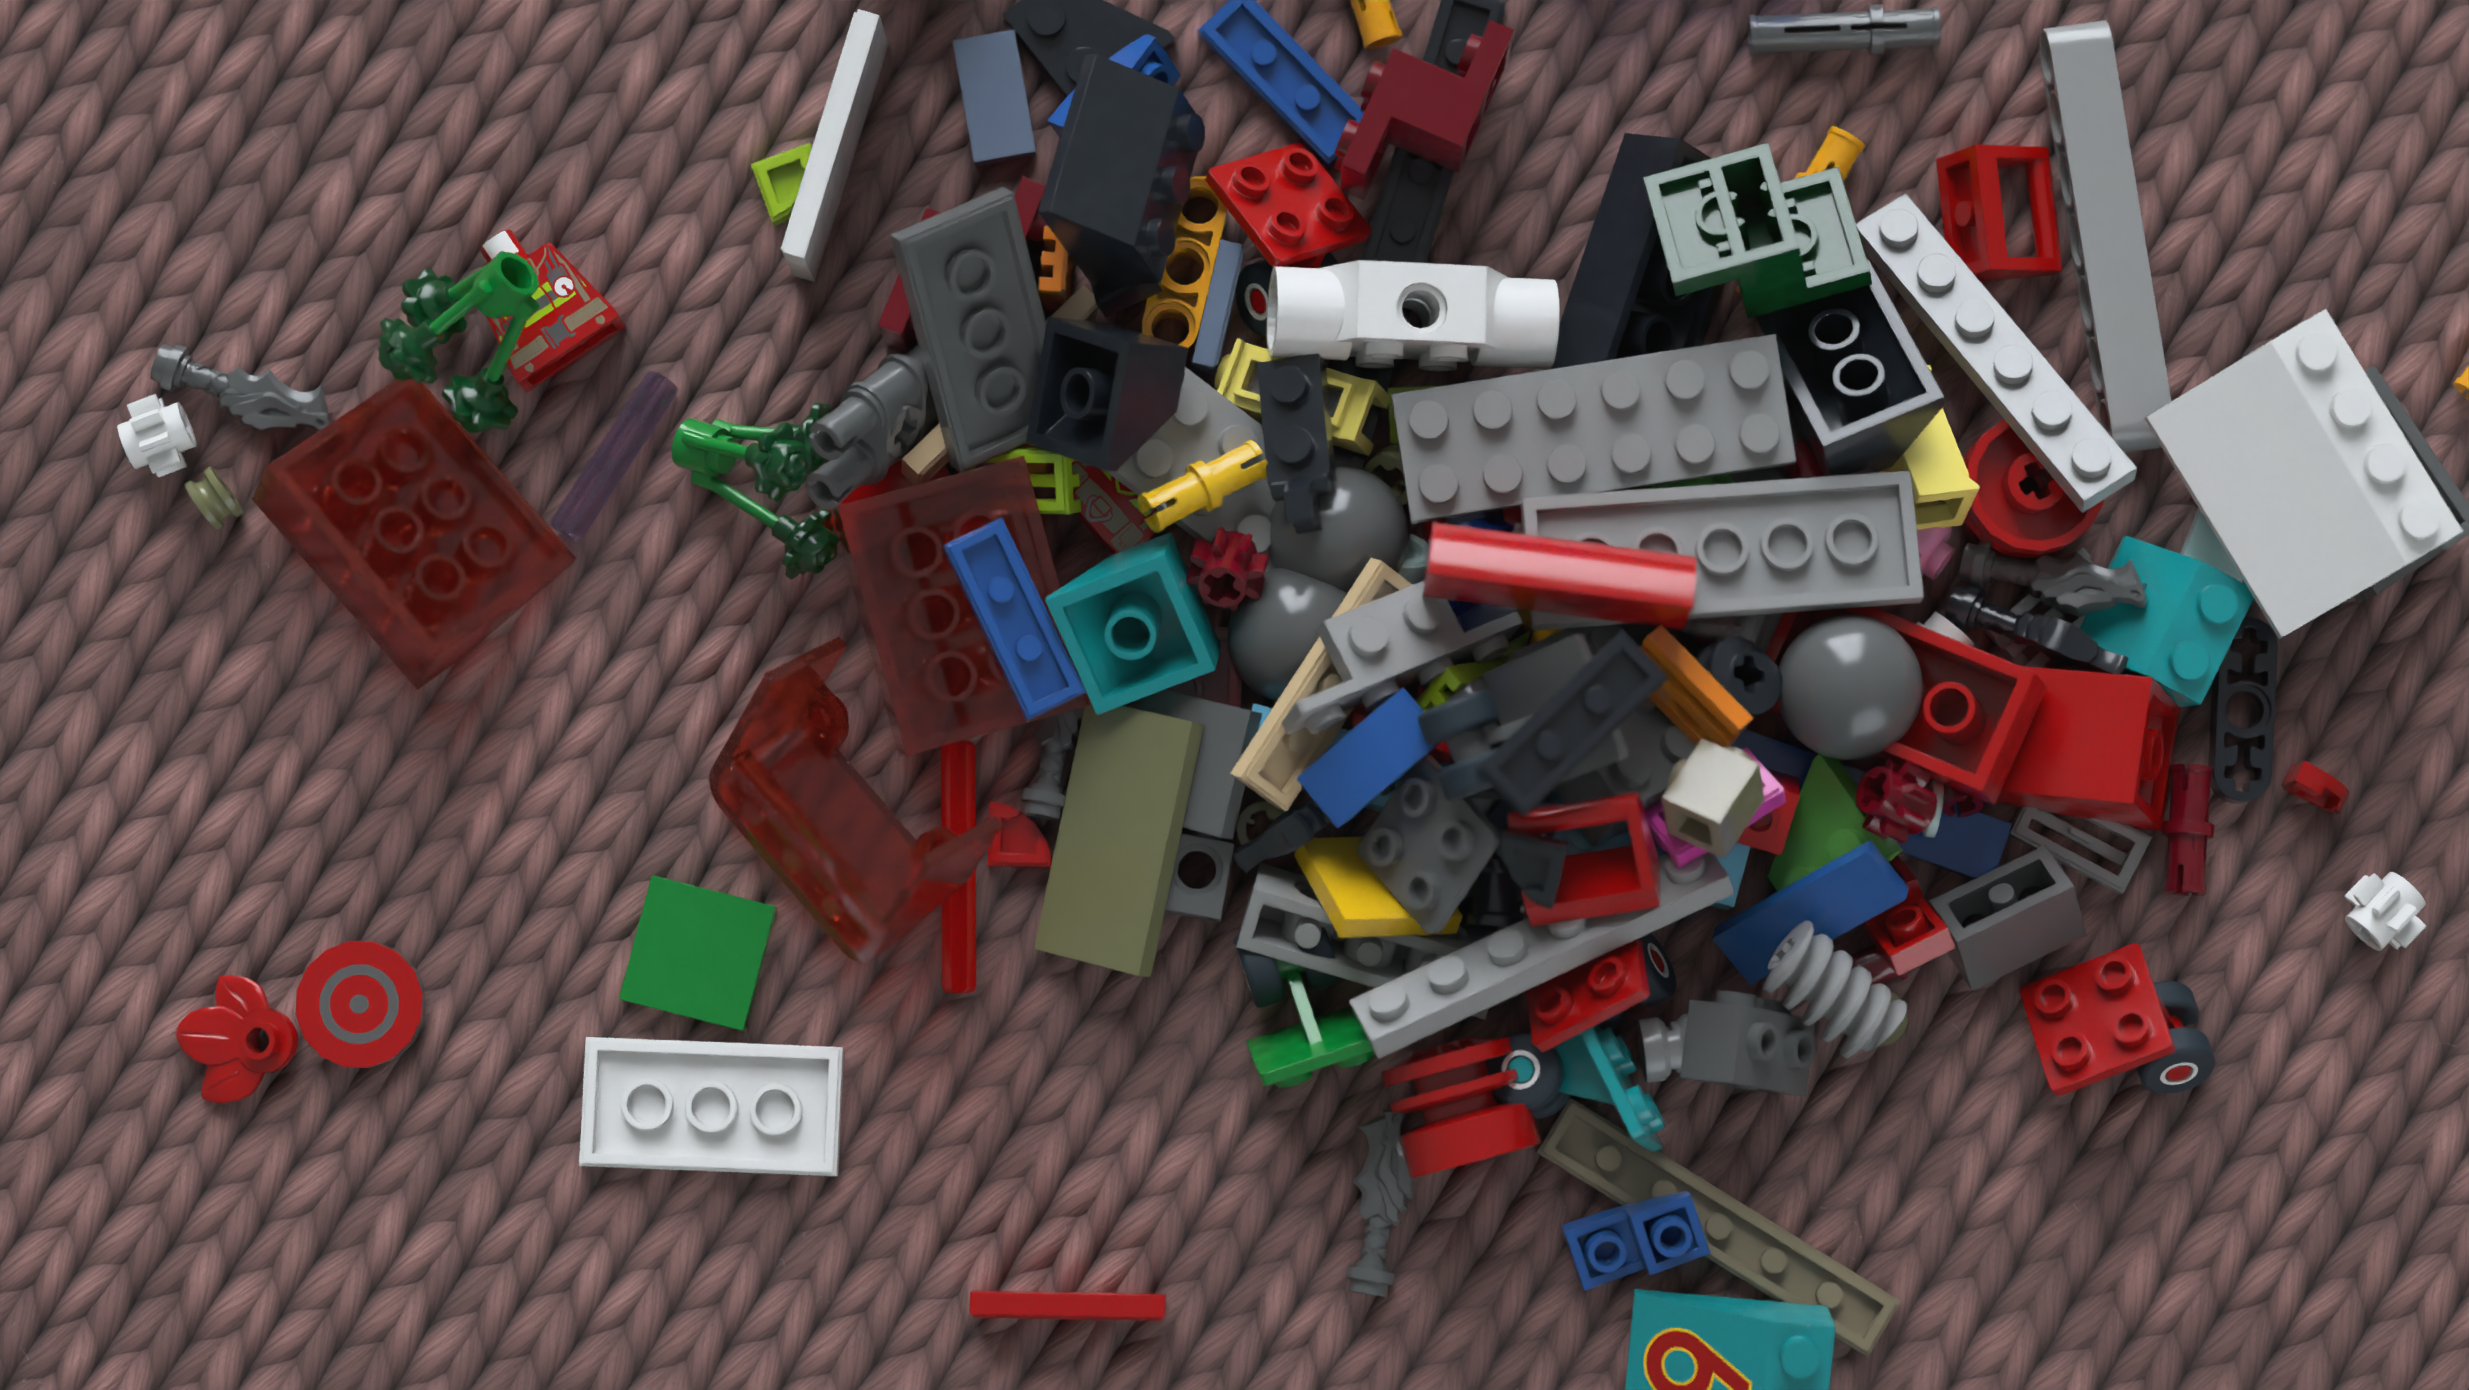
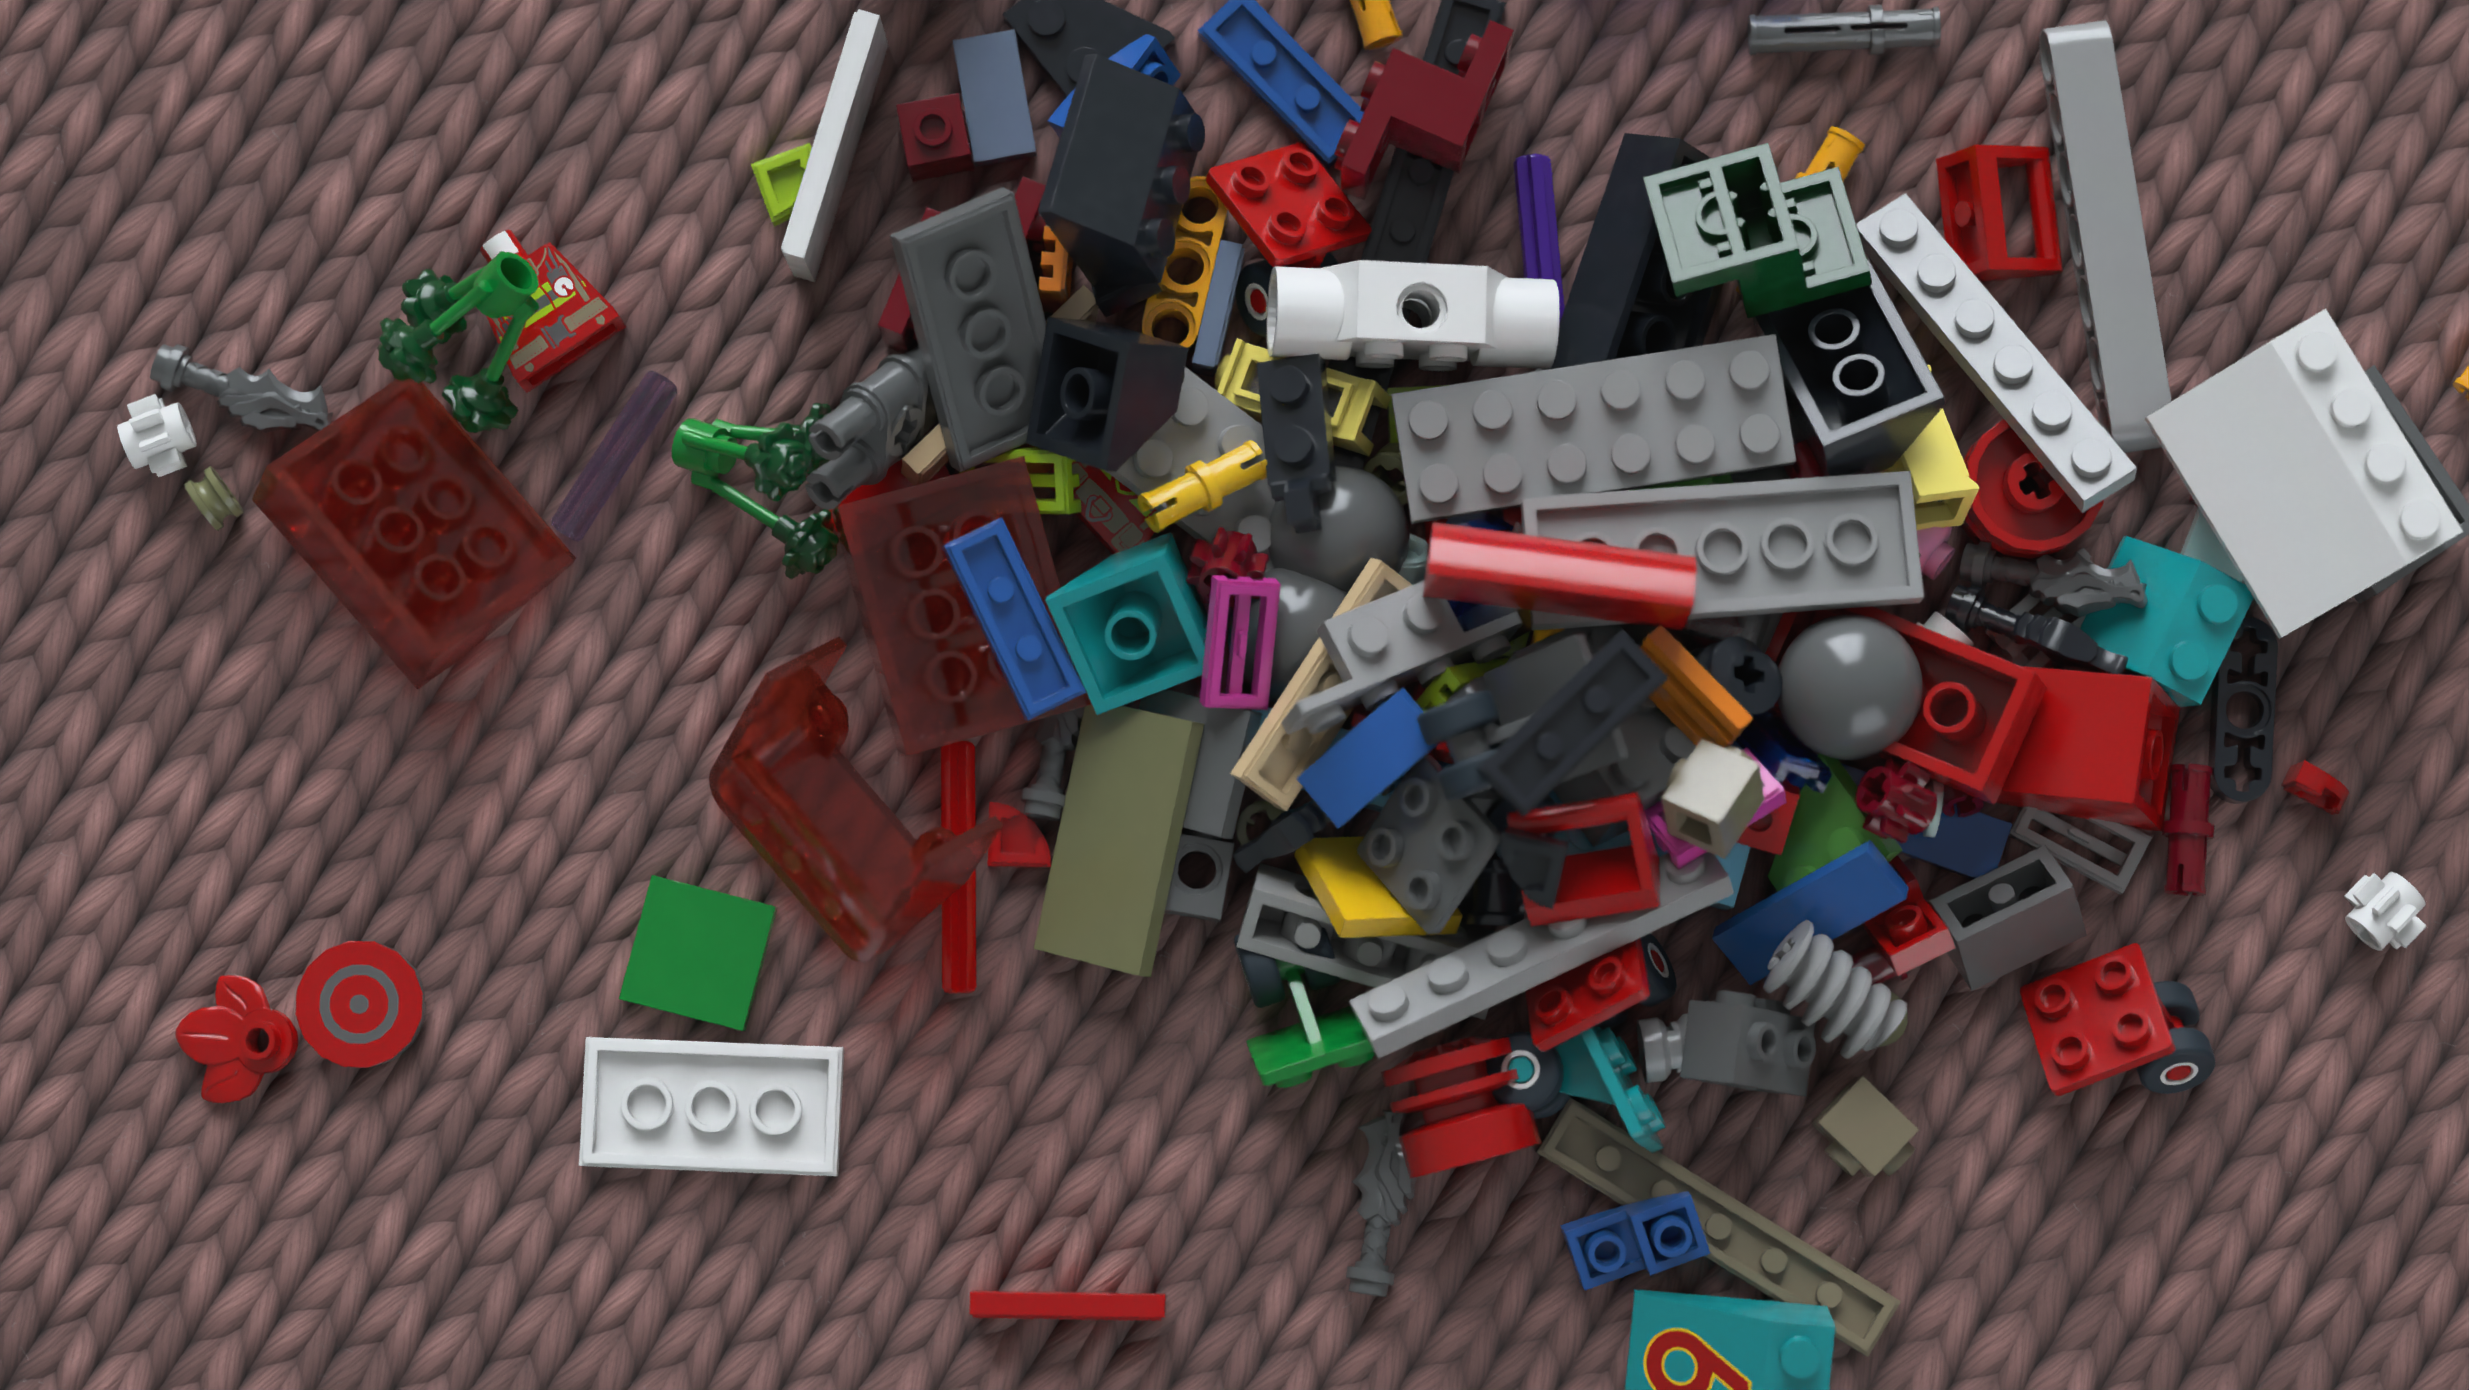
none -> dark red brick [896,93,974,182]
none -> dark pink tile [1200,575,1281,710]
none -> dark purple axle [1513,154,1565,324]
none -> clear blue tile [1735,710,1833,794]
none -> dark tan brick [1811,1076,1919,1177]

